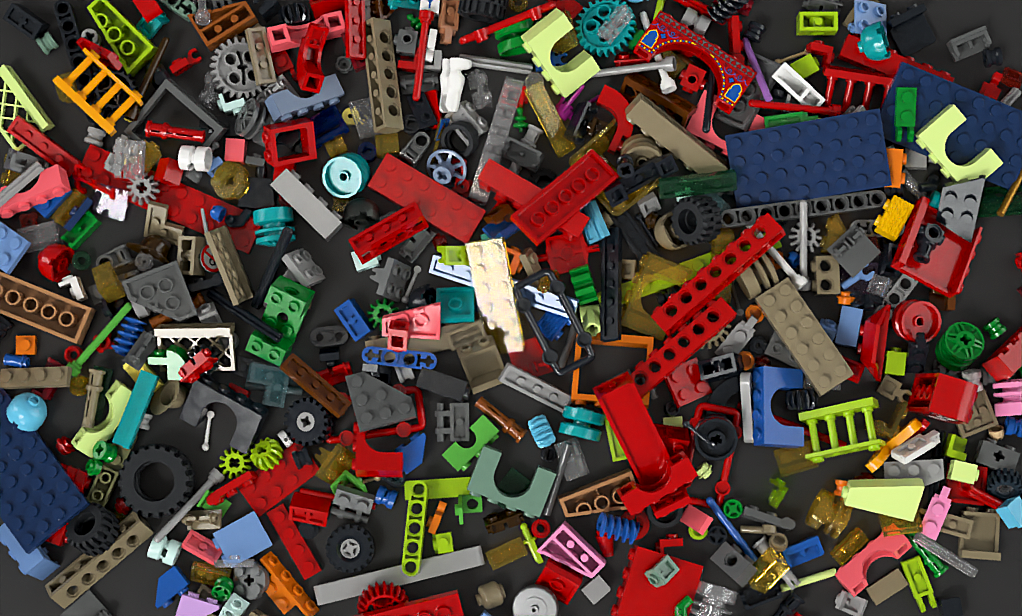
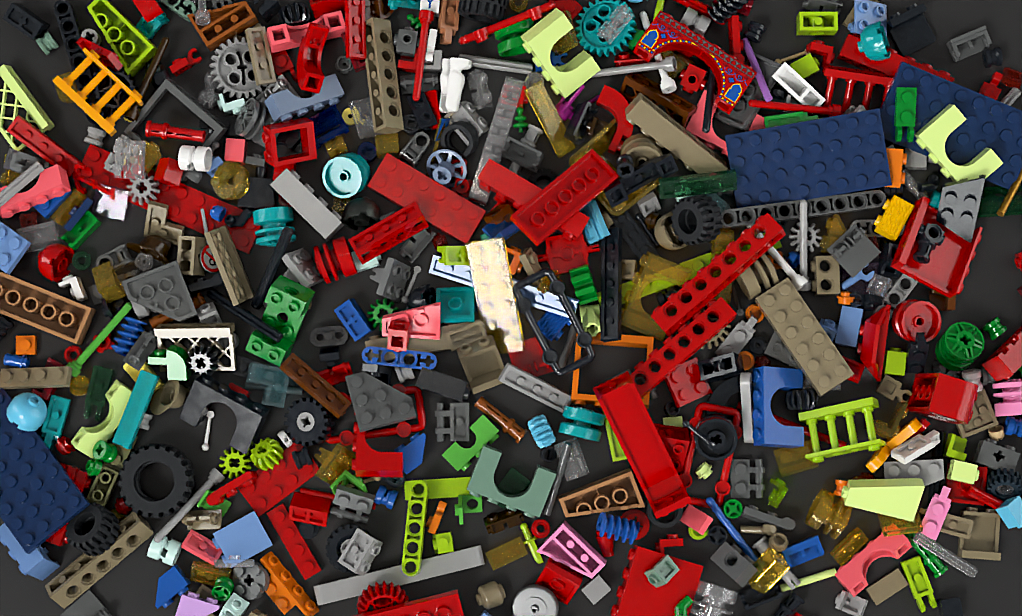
dark tan pin [81,368,106,428] -> none
red hinge [178,348,219,383] -> none
red arch [616,450,698,516] -> none
none -> teal hinge [41,395,72,450]
none -> red wheel [313,236,358,284]
none -> light grey bracket [337,528,383,576]
none -> dark grey plate [730,459,765,498]

